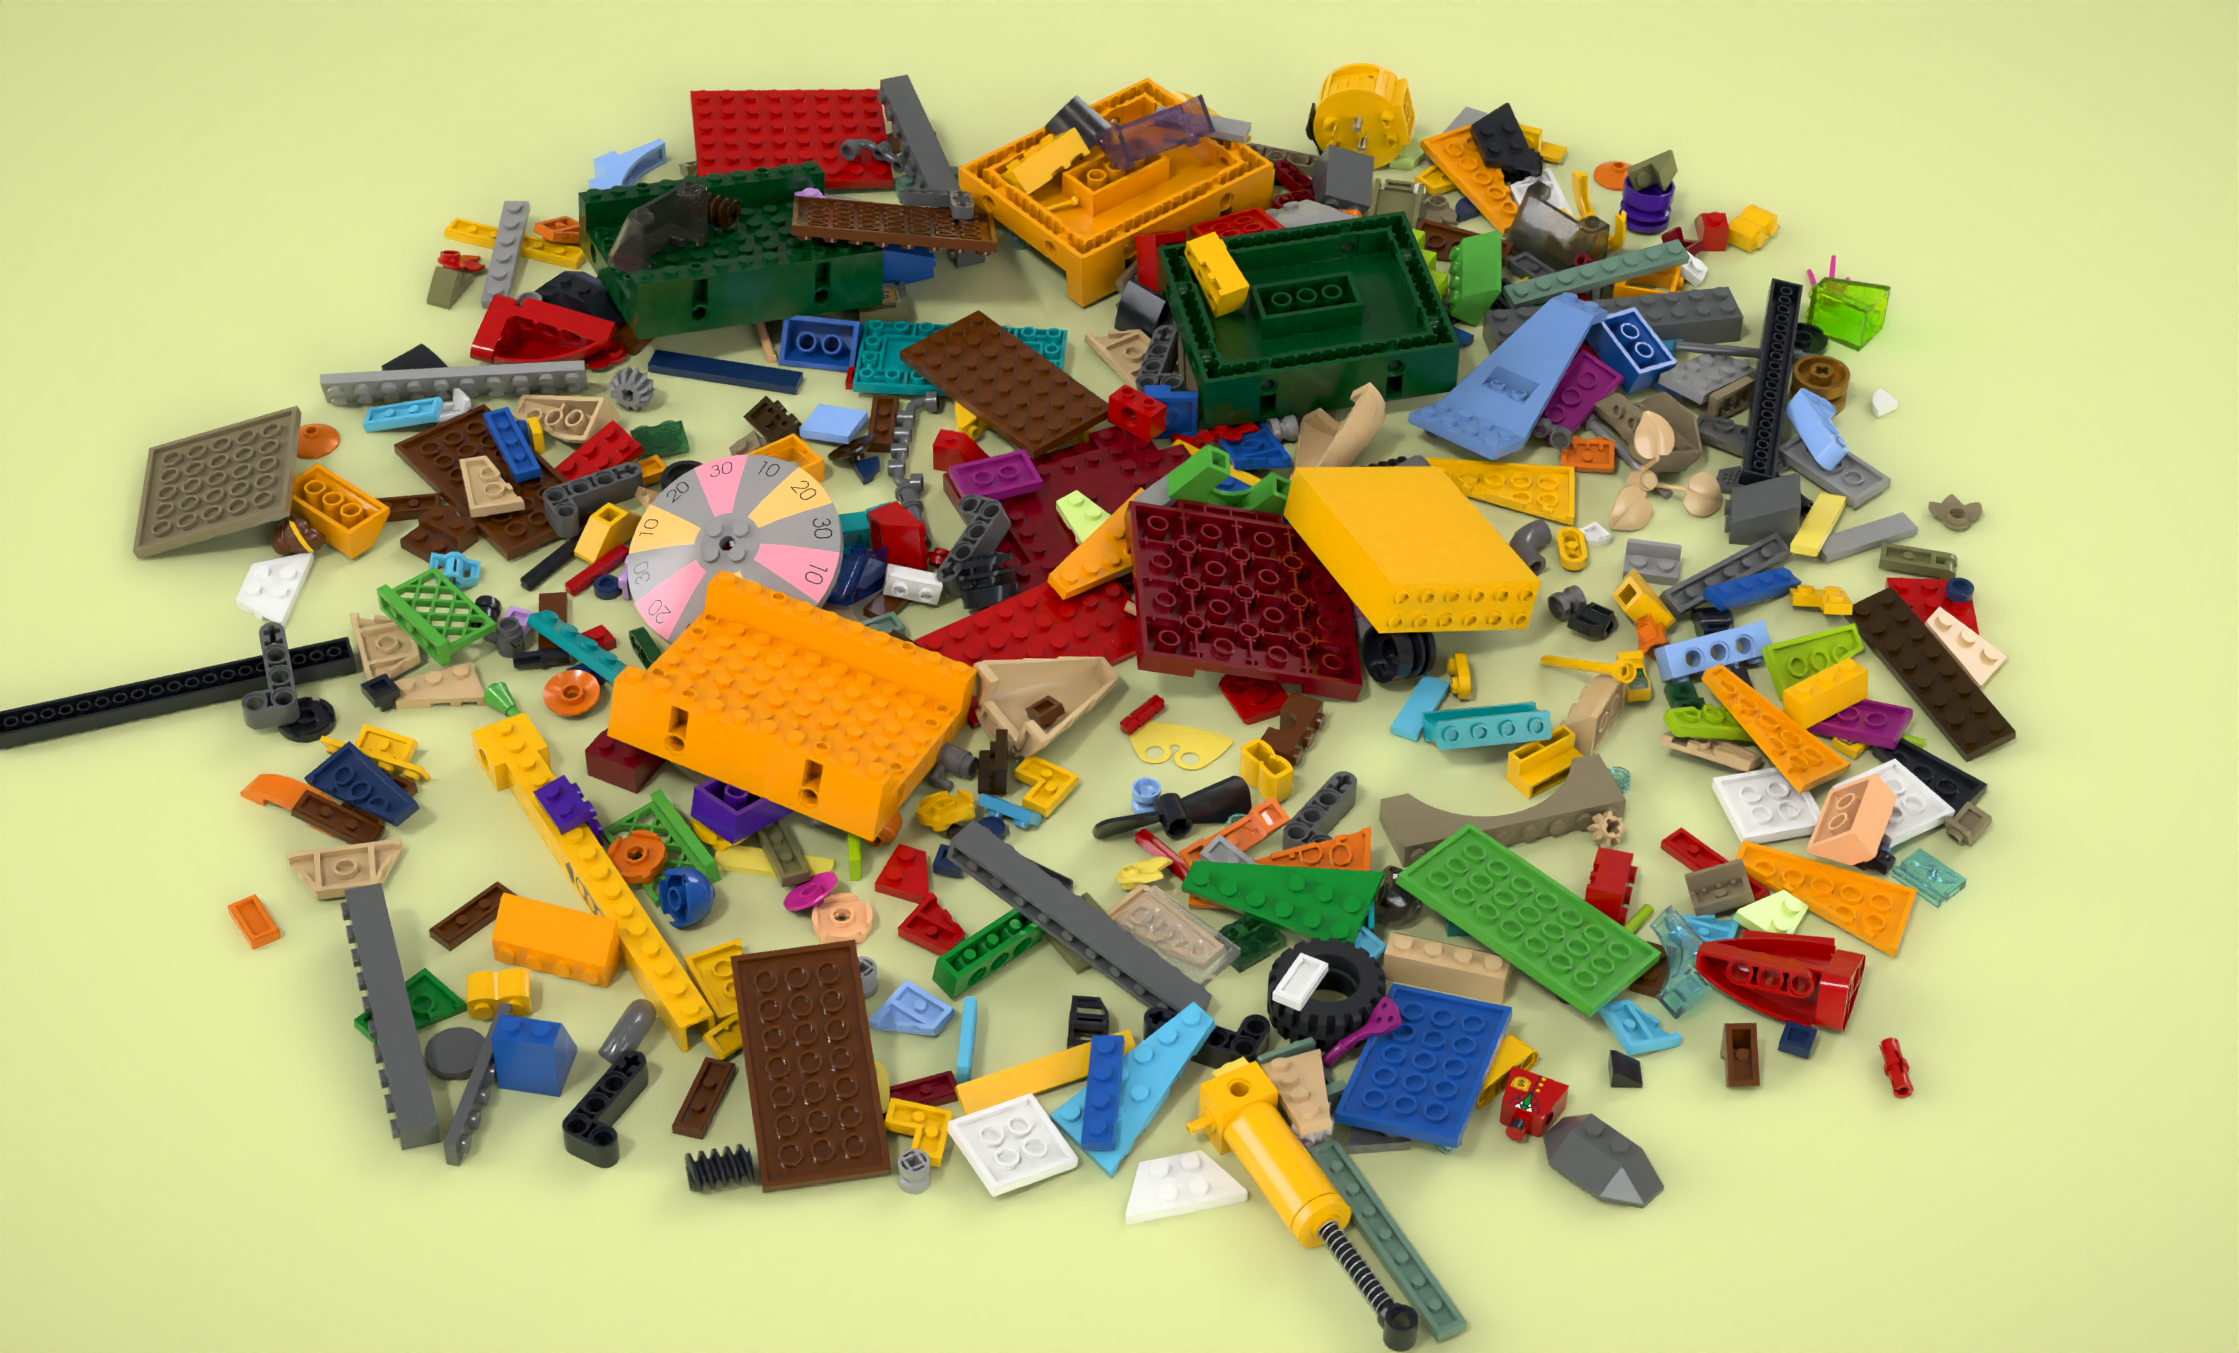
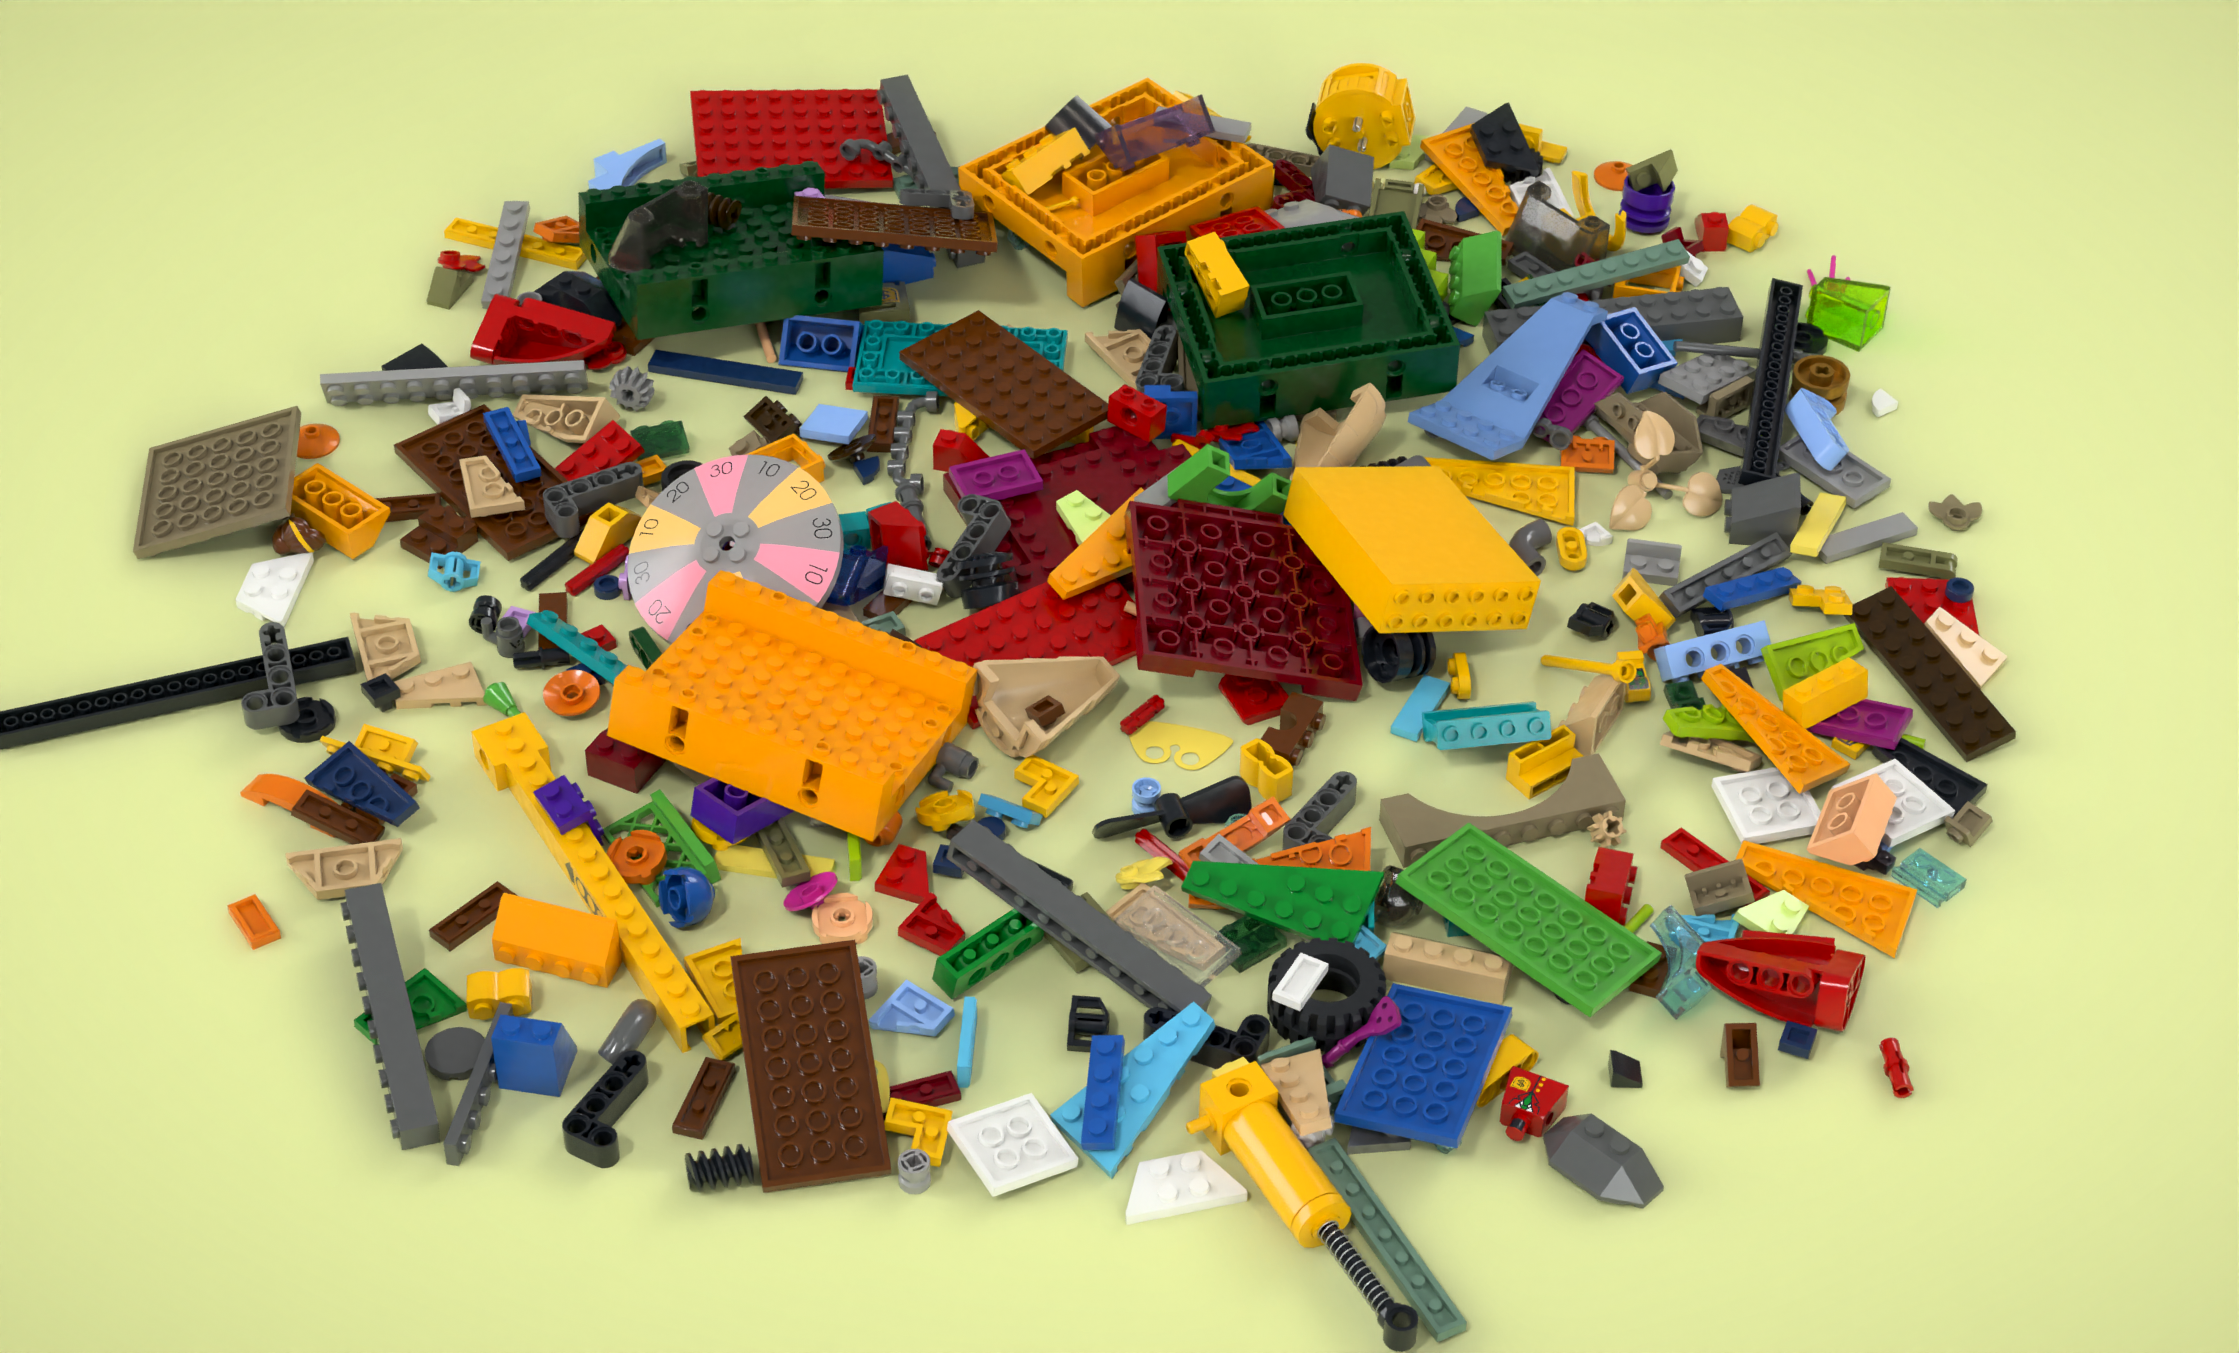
medium azure tile [363,397,444,432] -> none
bright green fence [377,567,497,667] -> none
yellow tile [527,417,545,454] -> none
yellow tile [954,1029,1136,1116] -> none
dark brown bracket [978,729,1008,795] -> none
flat silver wheel [1548,585,1586,620] -> none
medium azure wing [1599,999,1682,1056] -> none
clear light blue bush [1608,767,1631,794] -> none

